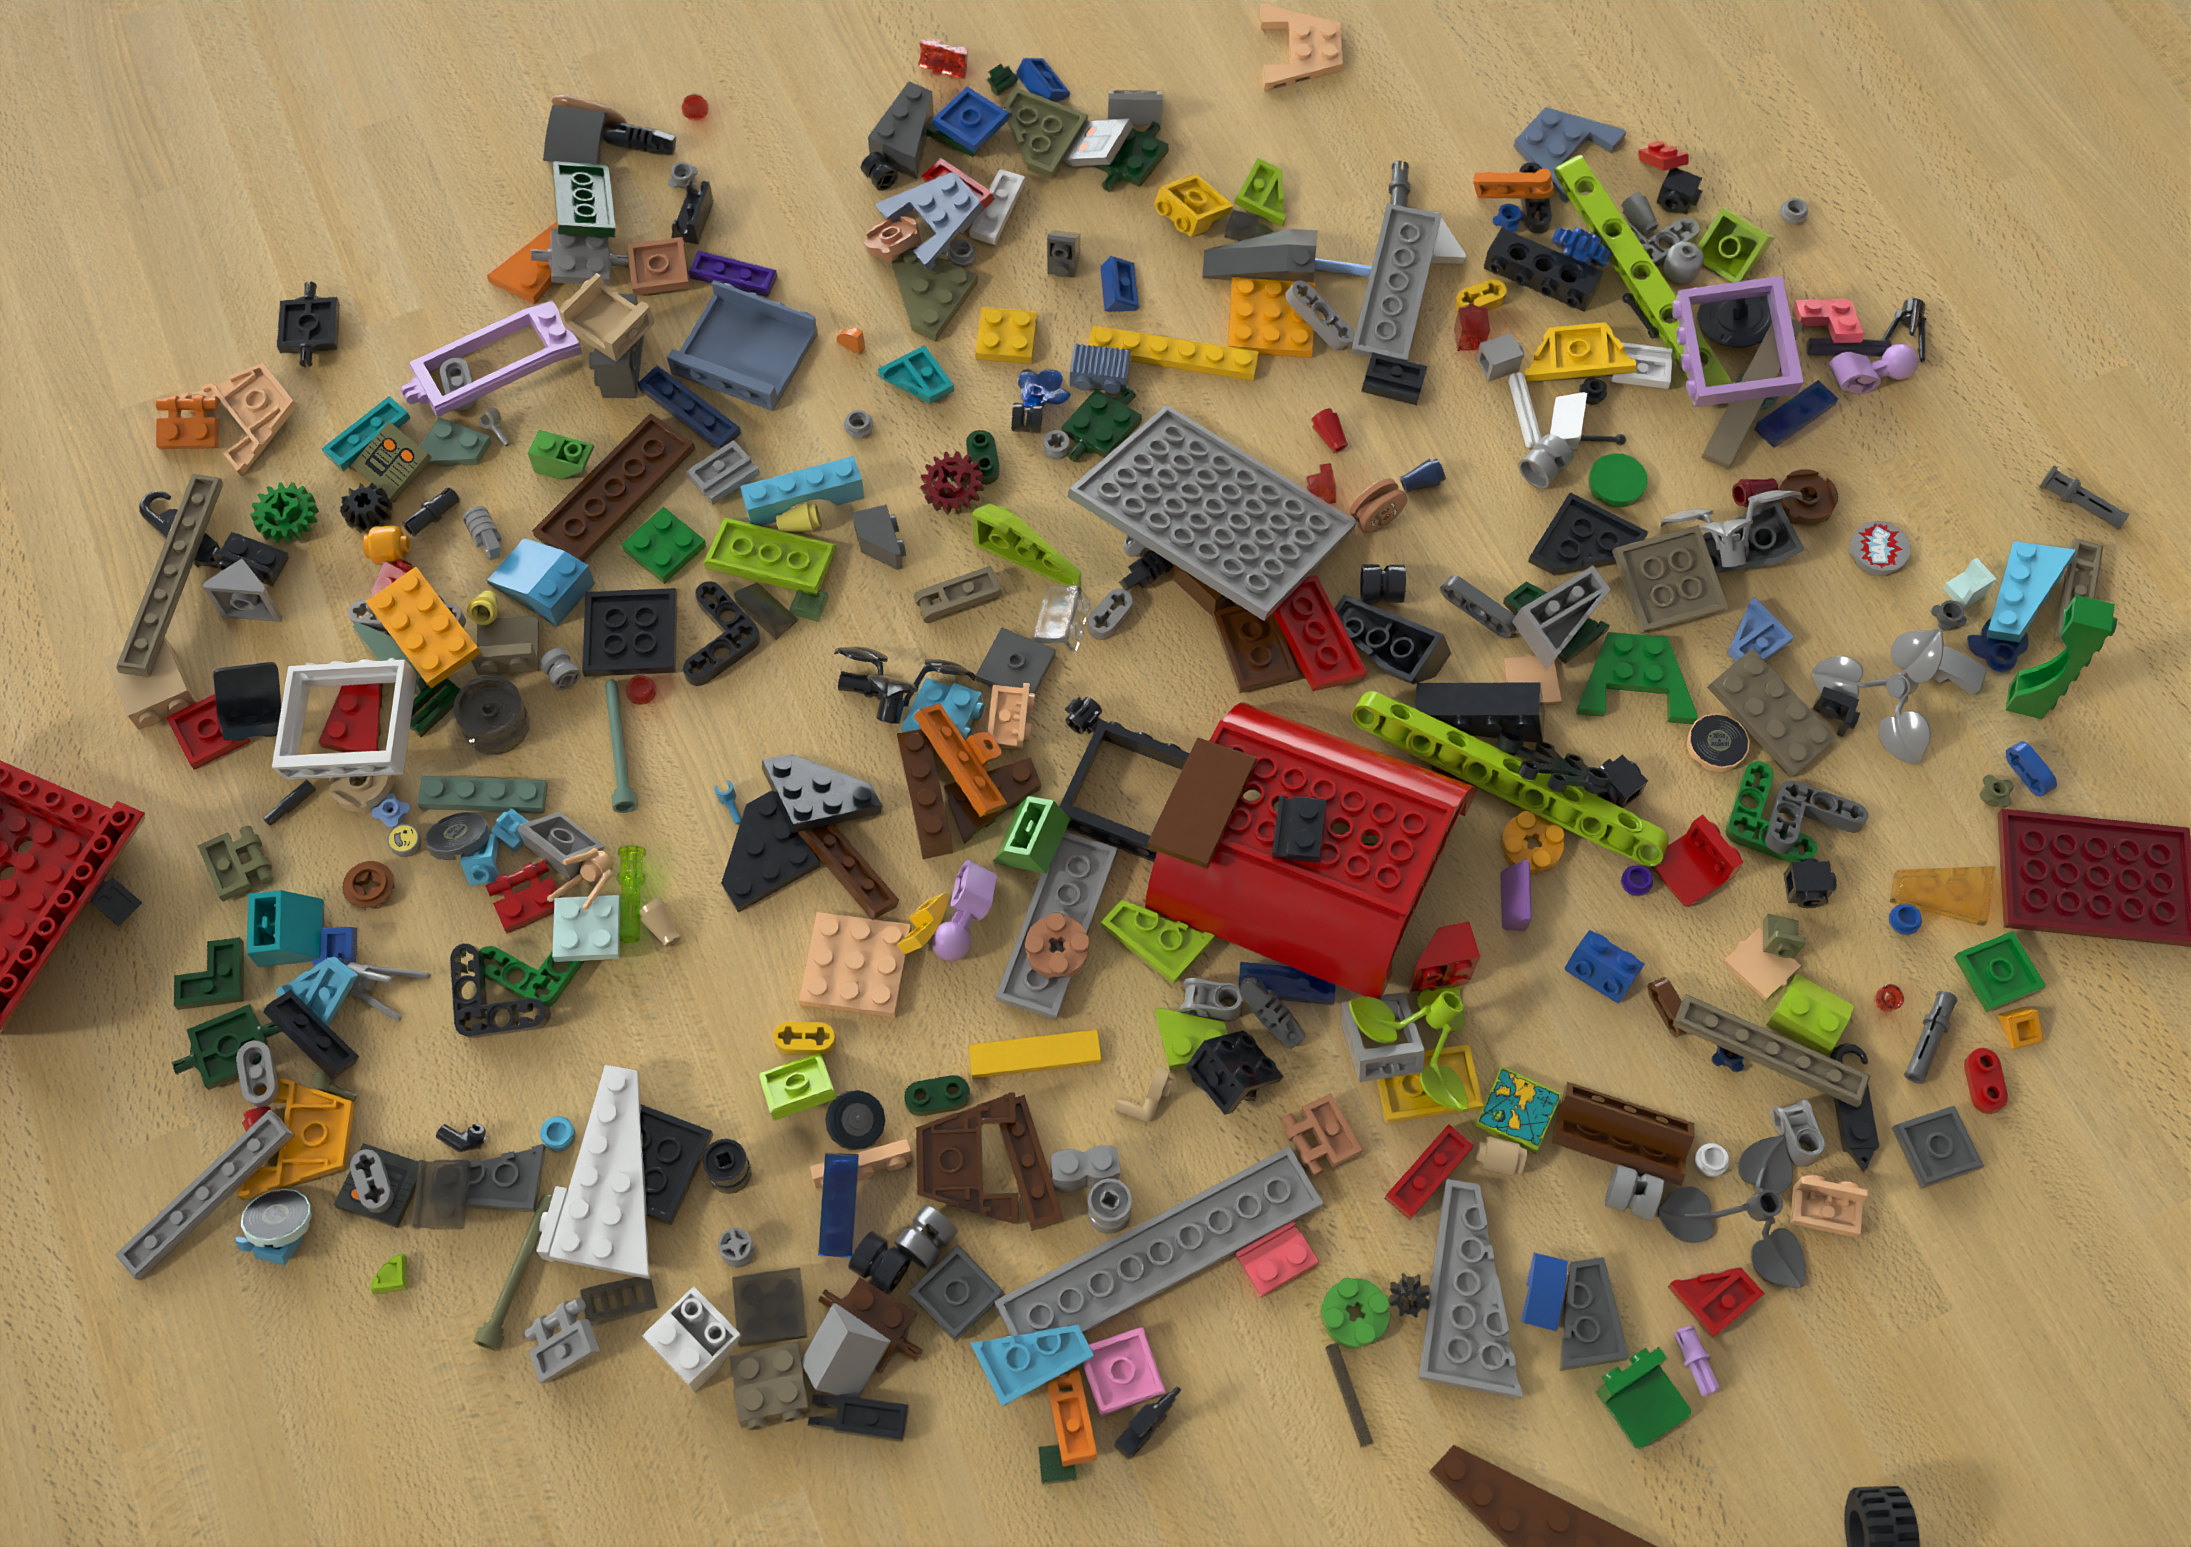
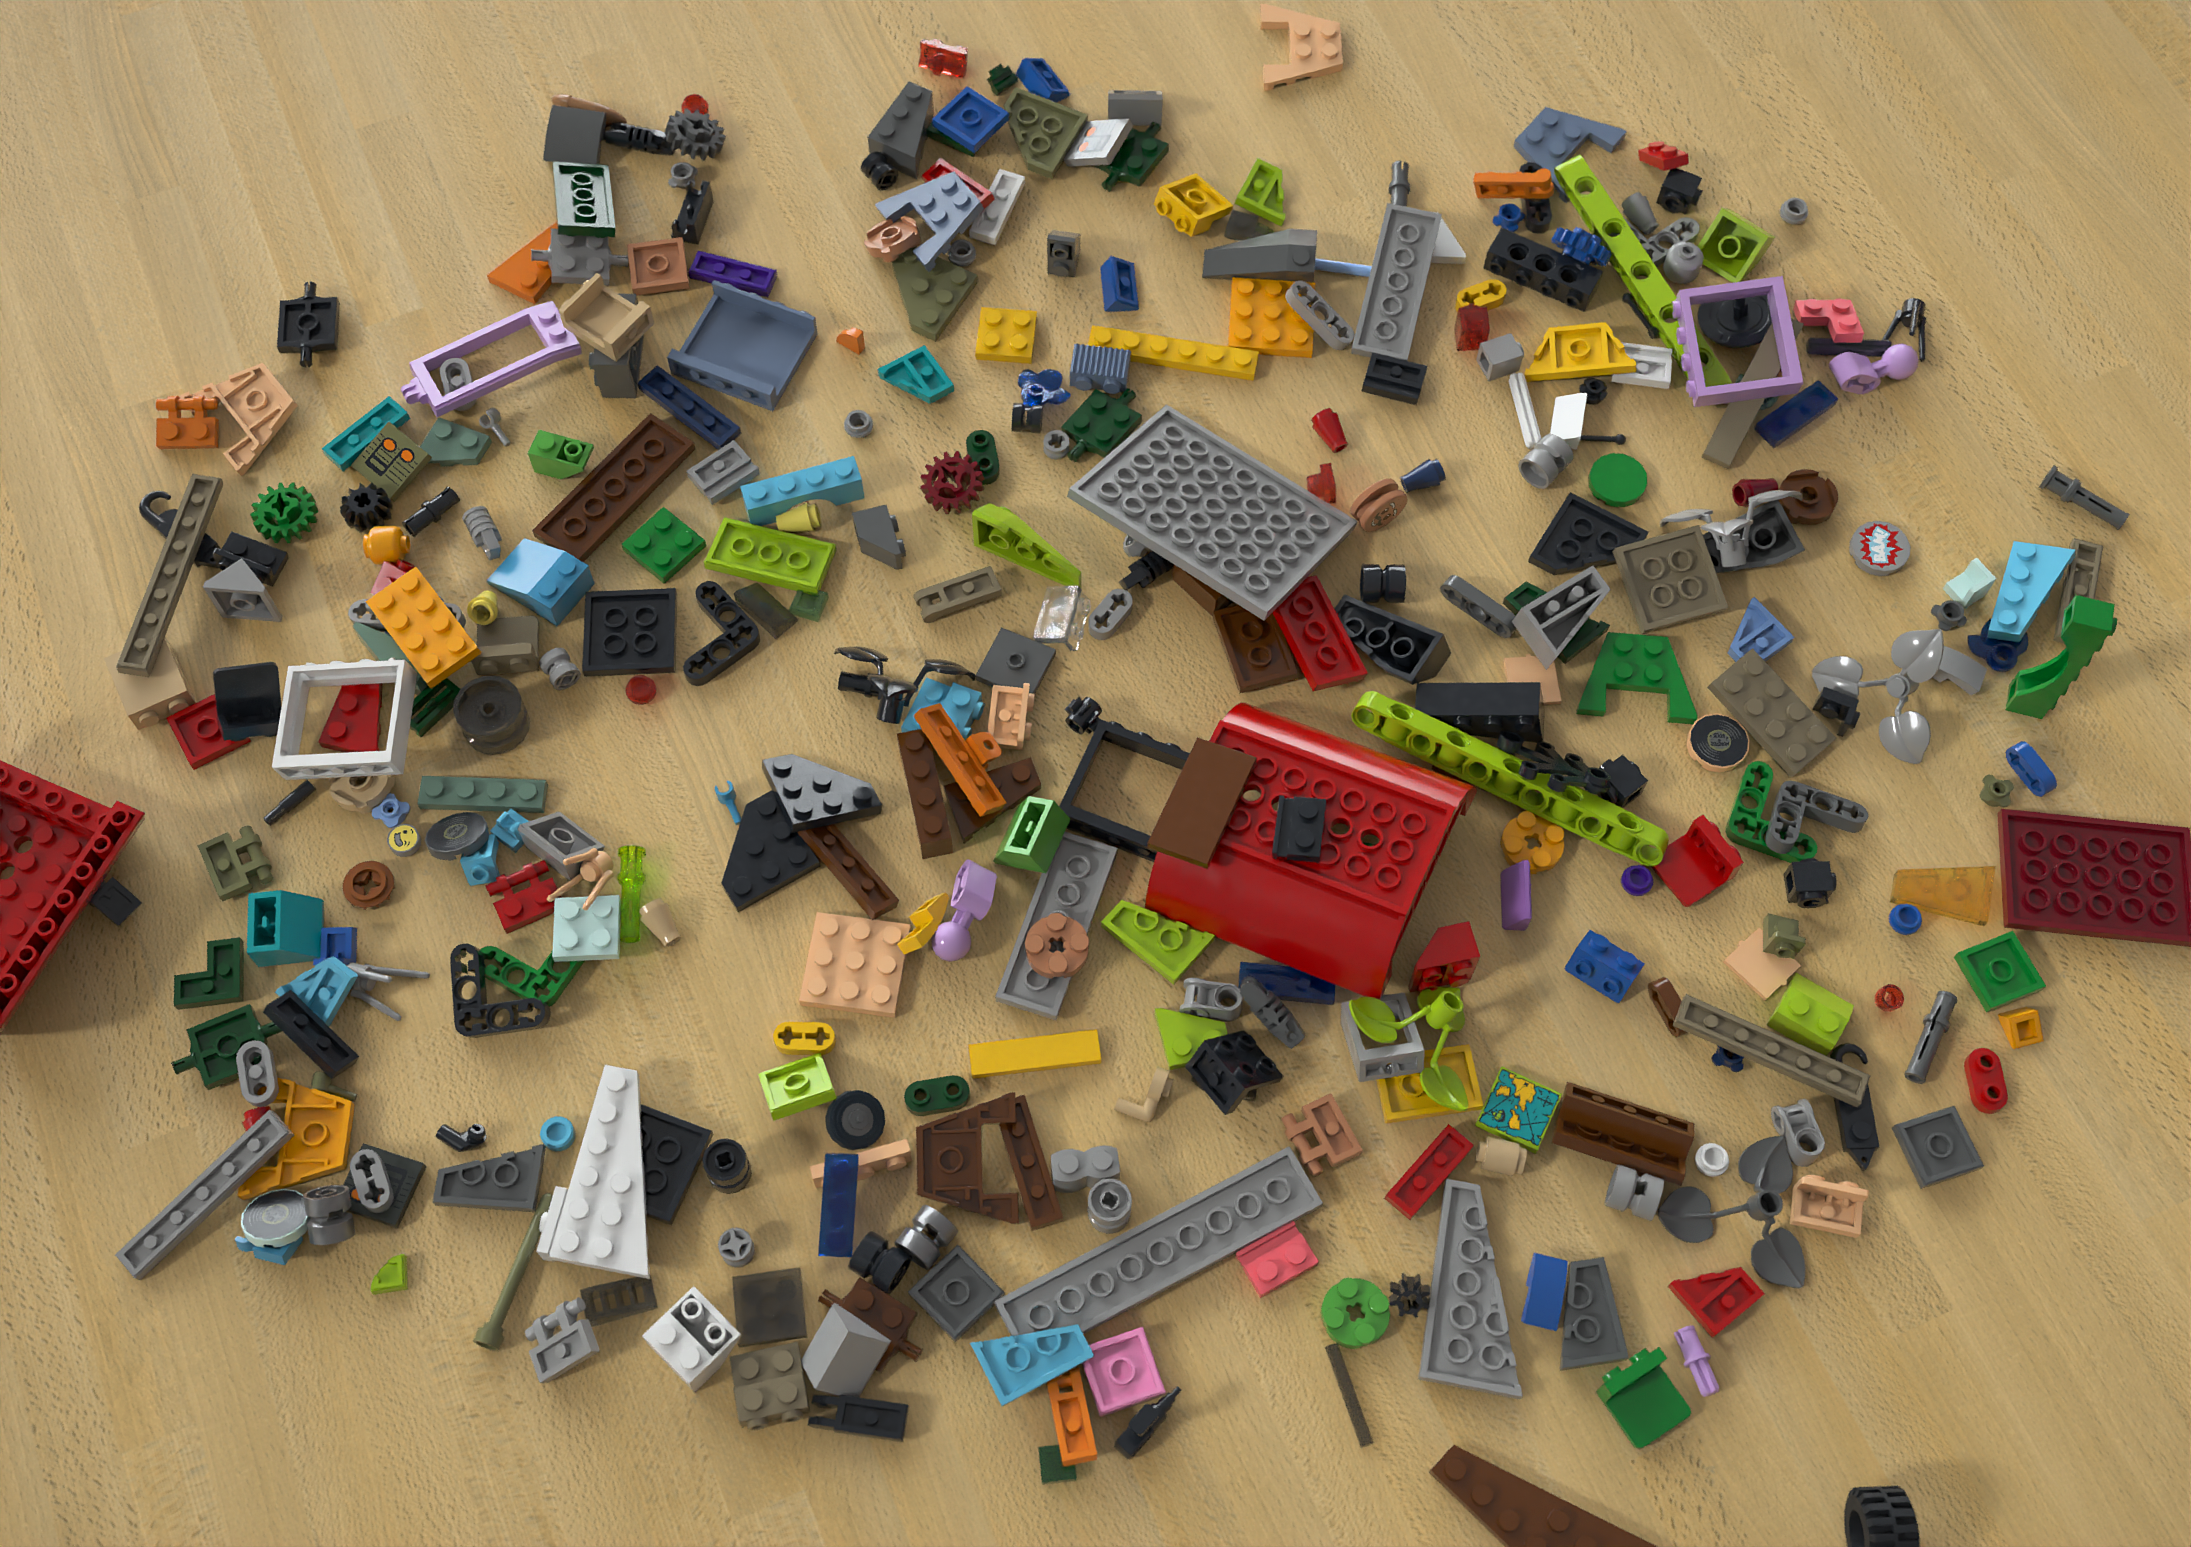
clear smoke plate [412,1160,471,1230] -> none
sand green piece [605,679,638,813] -> none
none -> flat silver wheel [303,1185,355,1245]
none -> dark grey gear [665,109,726,161]

